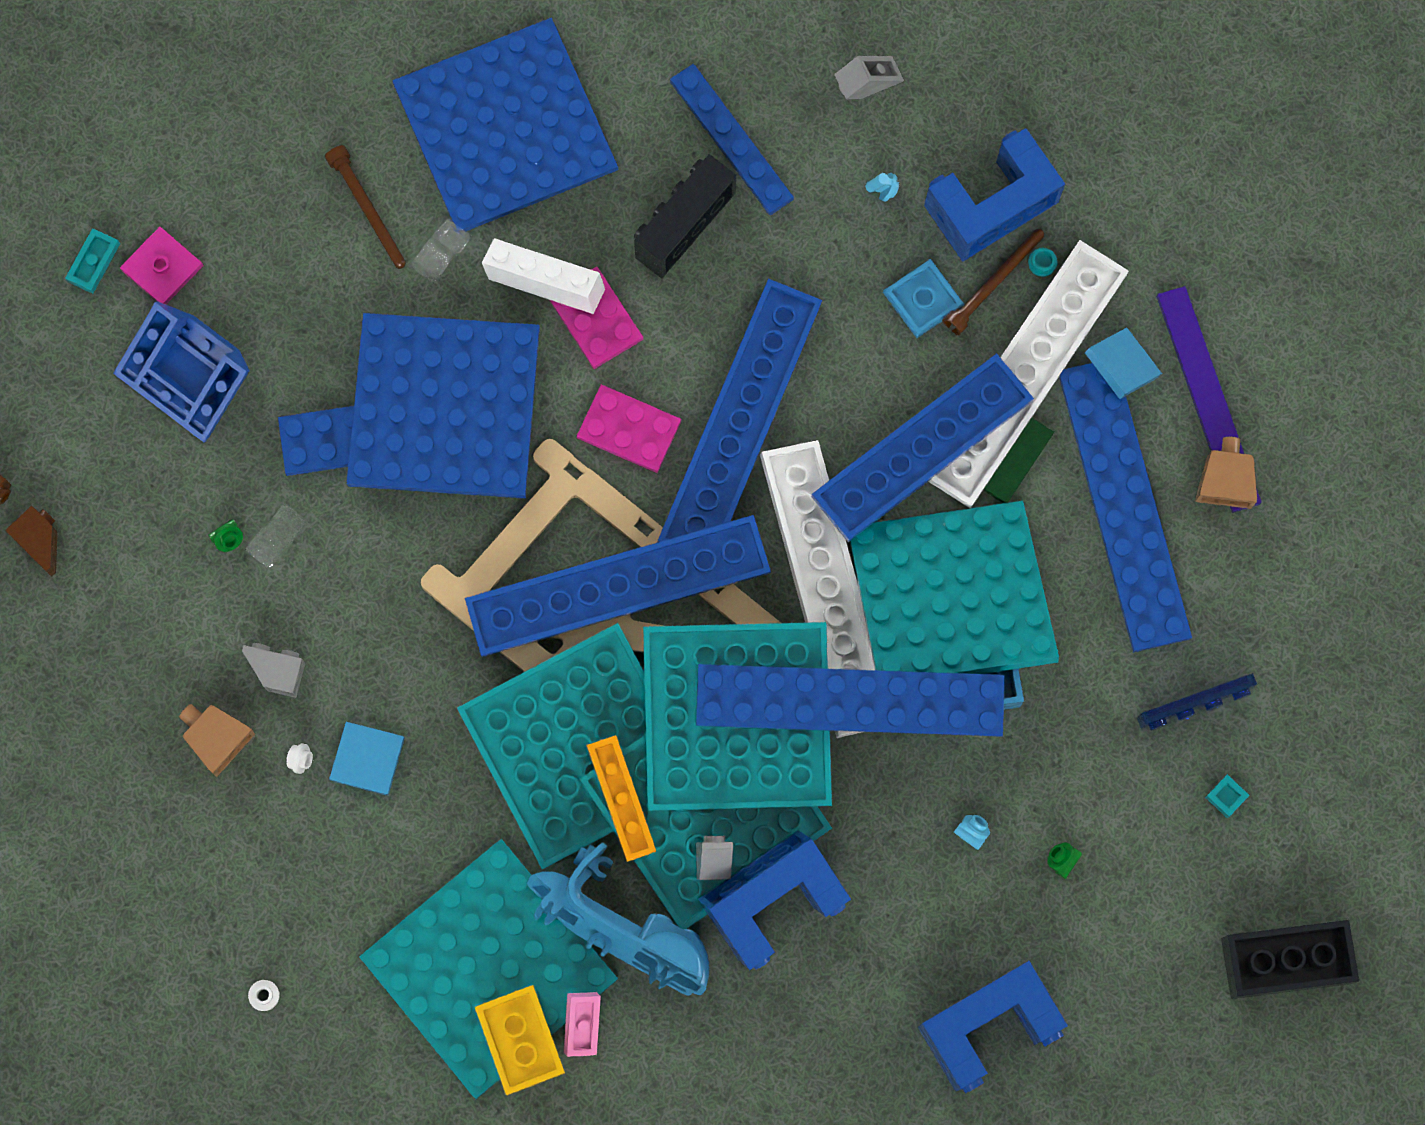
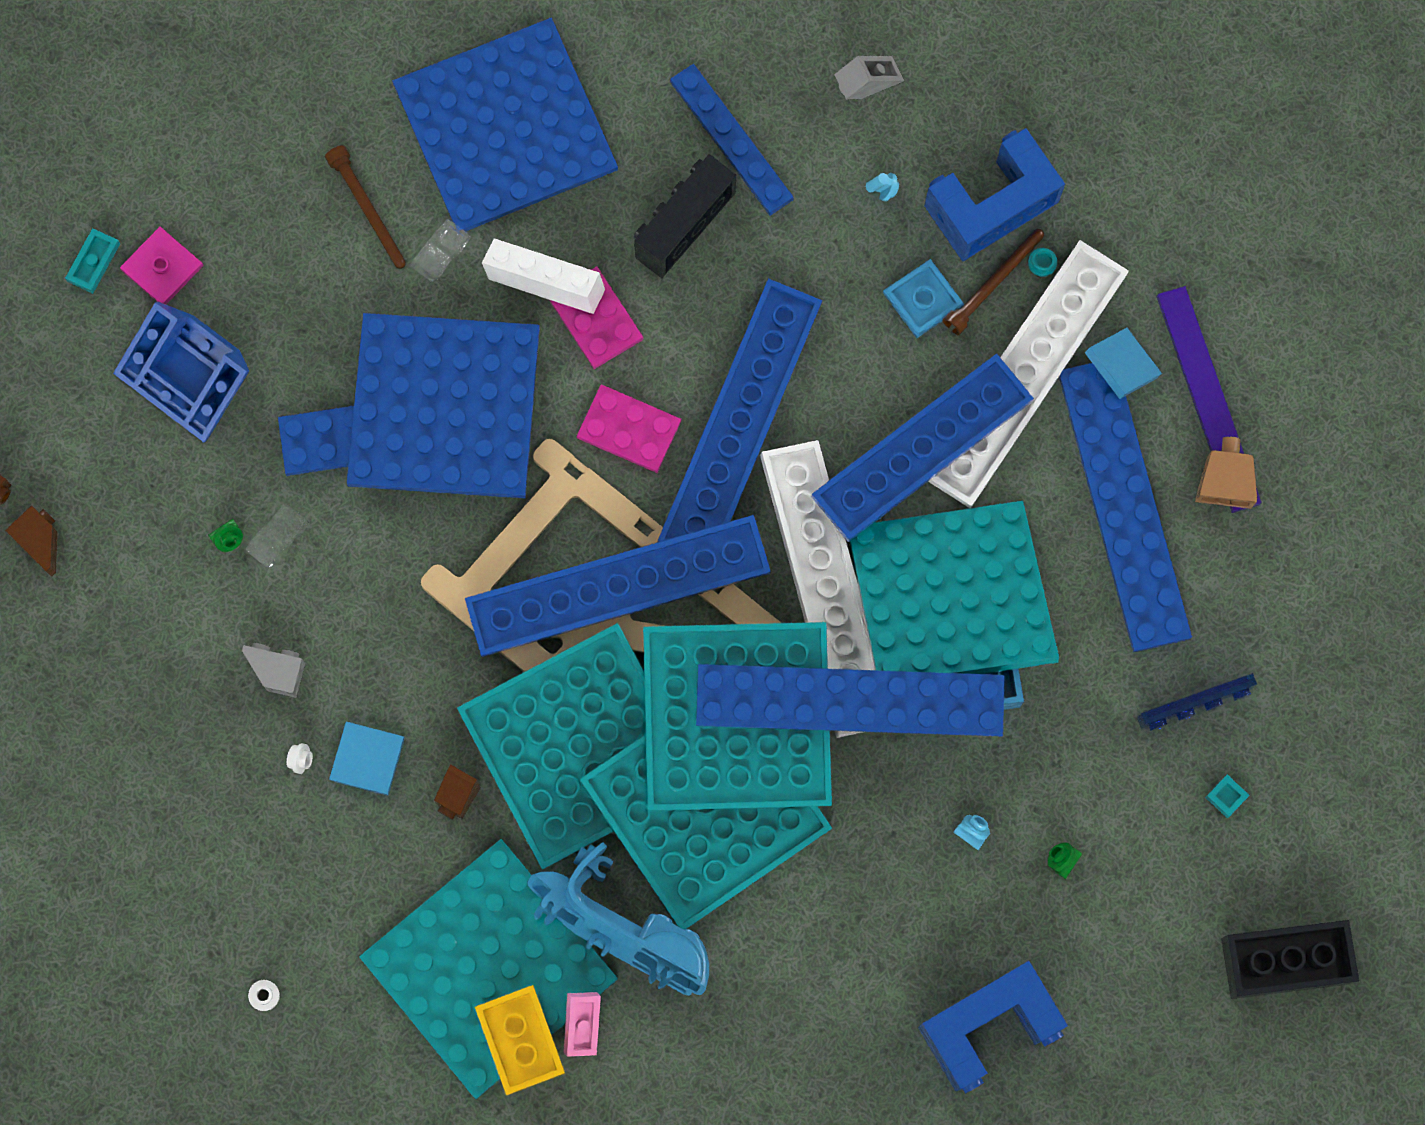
medium nougat torso [179,704,255,777] -> none
light orange plate [586,735,656,862] -> none
light grey slope [696,836,733,880] -> none
blue piece [698,830,851,970] -> none
dark green tile [983,417,1054,503] -> none
none -> reddish brown slope [434,765,481,820]

